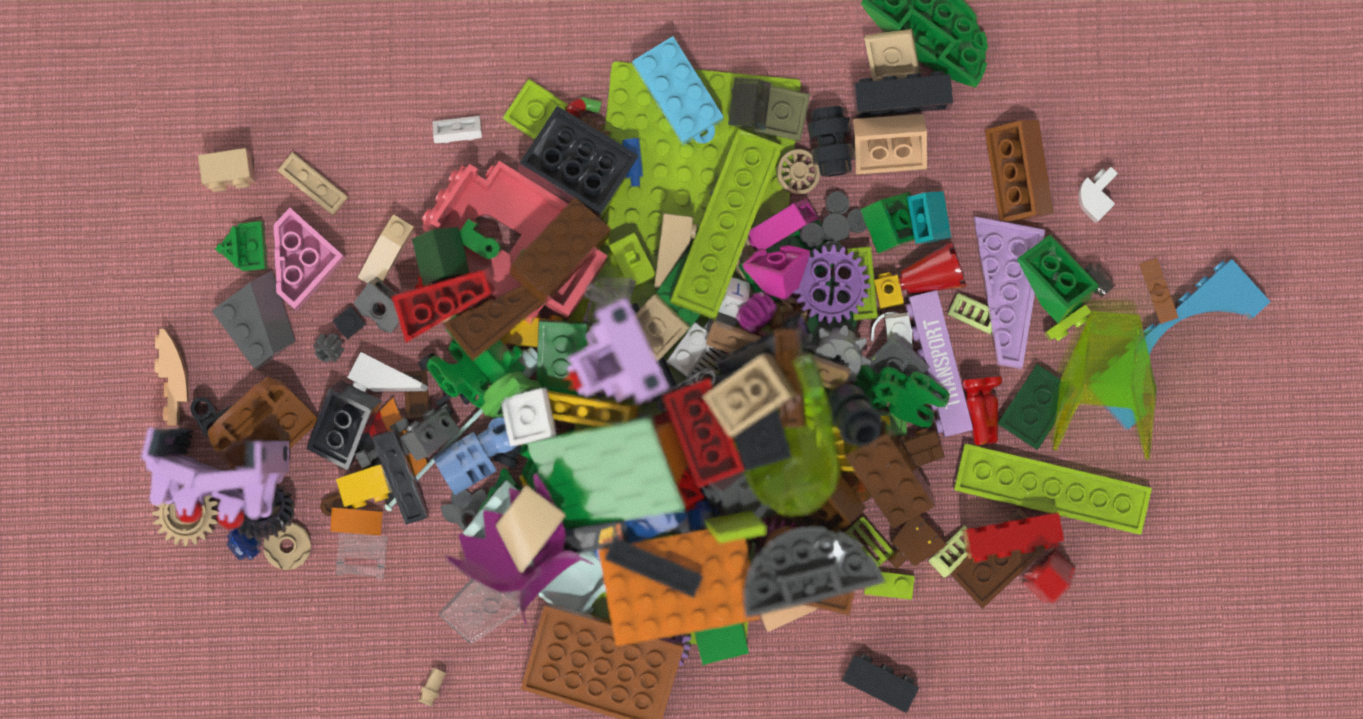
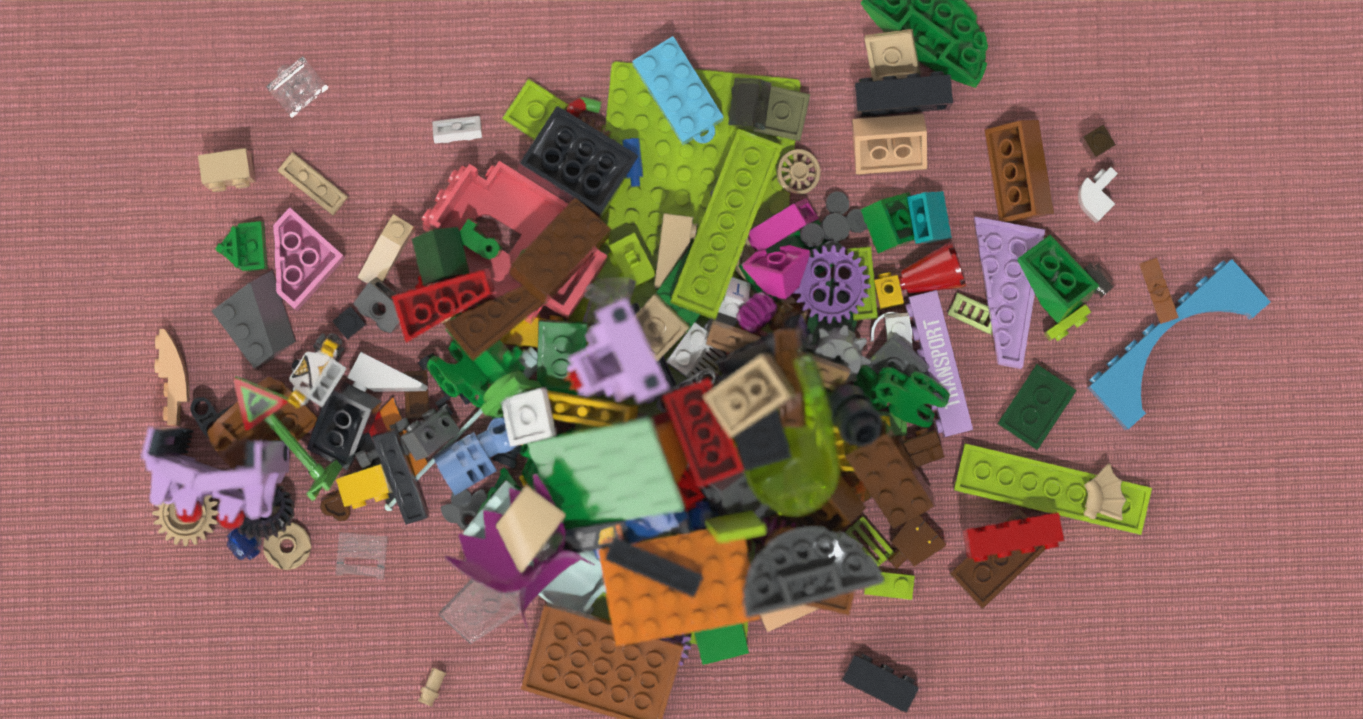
orange slope [330,508,383,536] -> none
black piece [808,106,856,177] -> none
yellowish green slope [928,525,968,578] -> none
red piece [962,376,1002,445] -> none
red wedge [1022,549,1076,604] -> none
clear neon green windscreen [1052,311,1157,461] -> none
none -> bright green piece [234,376,342,501]
none -> clear plate [266,56,328,118]
none -> white torso [288,339,347,408]
none -> clear smoke tile [535,531,564,562]
none -> dark brown brick [1080,125,1116,160]
none -> tan arm [1084,464,1126,520]

